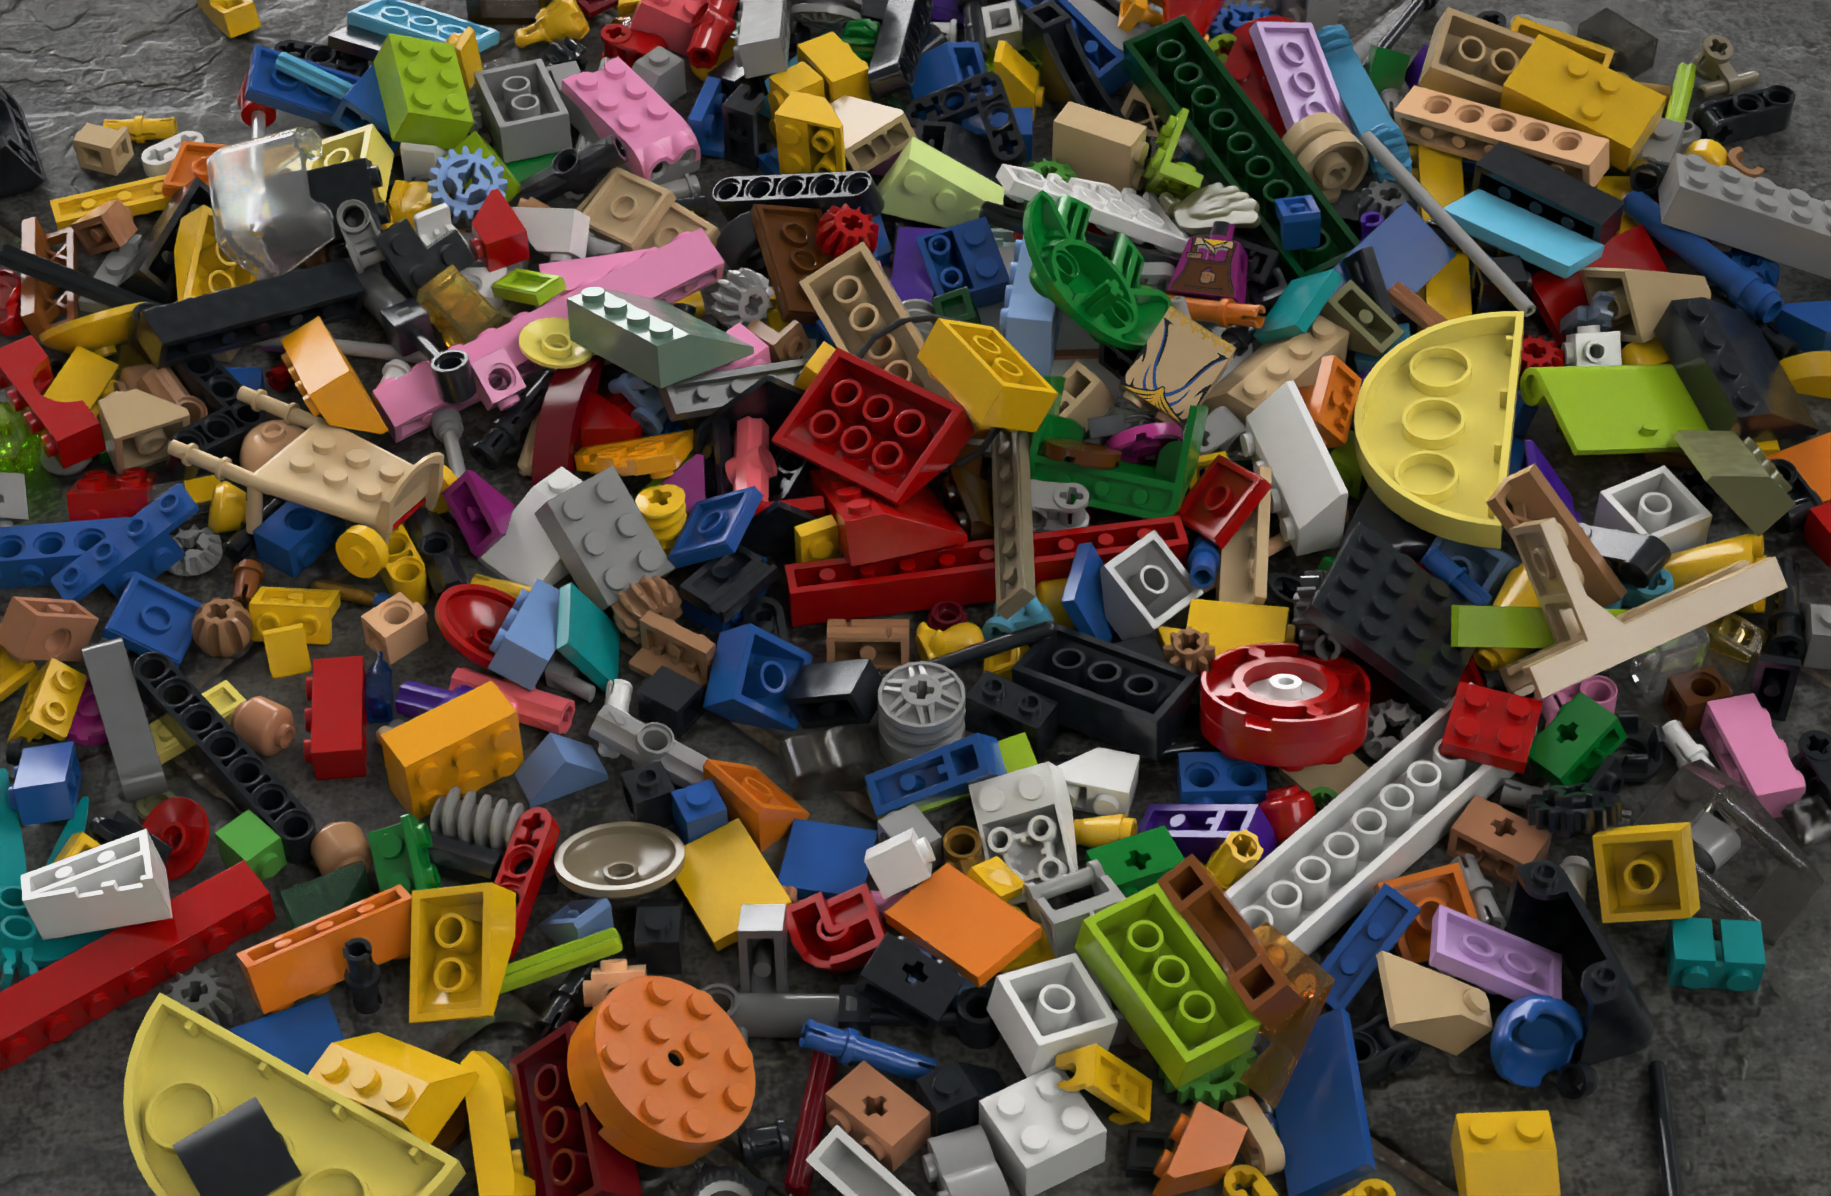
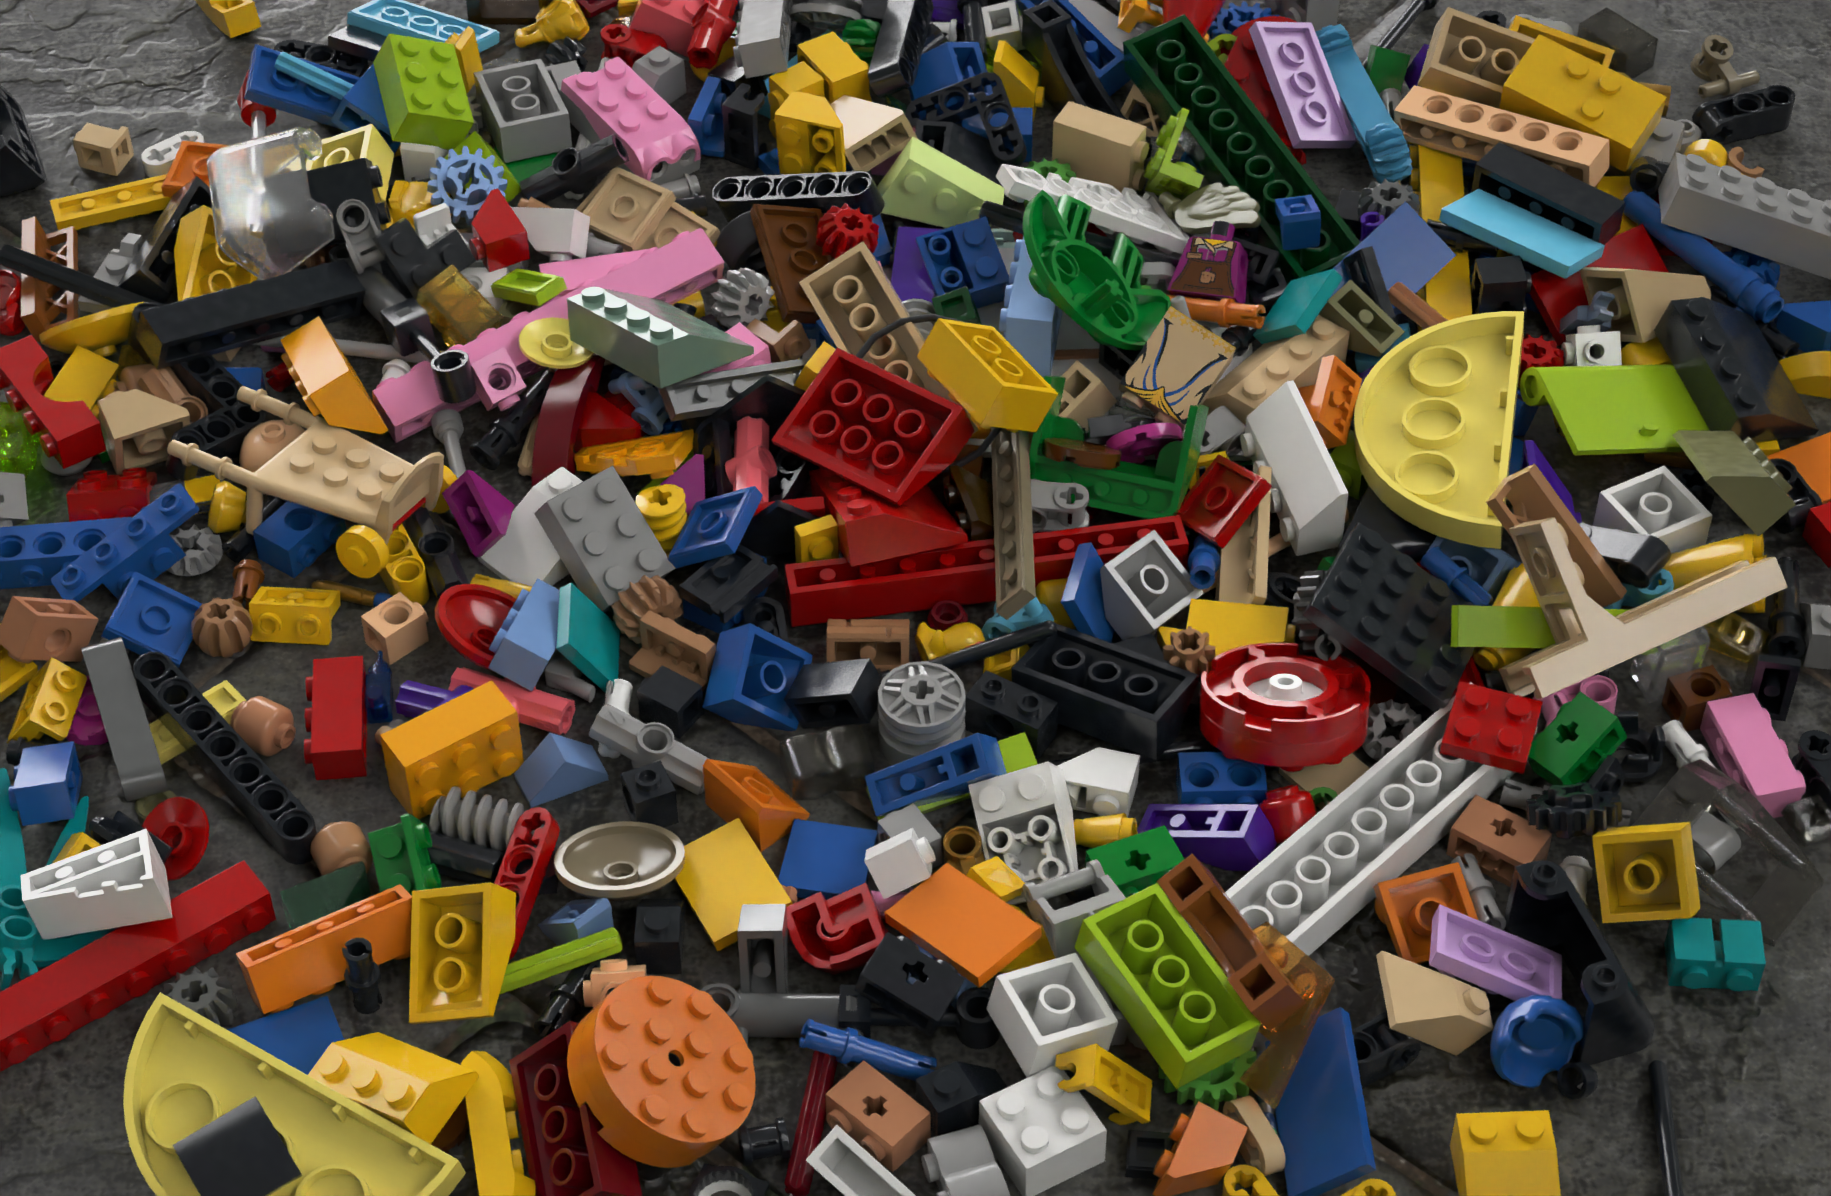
nougat slope [70,198,138,256] -> none
yellow pin [103,116,178,143] -> none
bright green brick [215,809,287,882] -> none
yellow slope [262,623,312,679] -> none
blue brick [671,779,728,845] -> none
yellow piece [1206,829,1264,892] -> none
tan wheel [1282,112,1369,203] -> none
blue plate [1304,883,1421,1010] -> none
light grey piece [1360,131,1536,317] -> none
lime axle [1665,62,1697,123] -> none

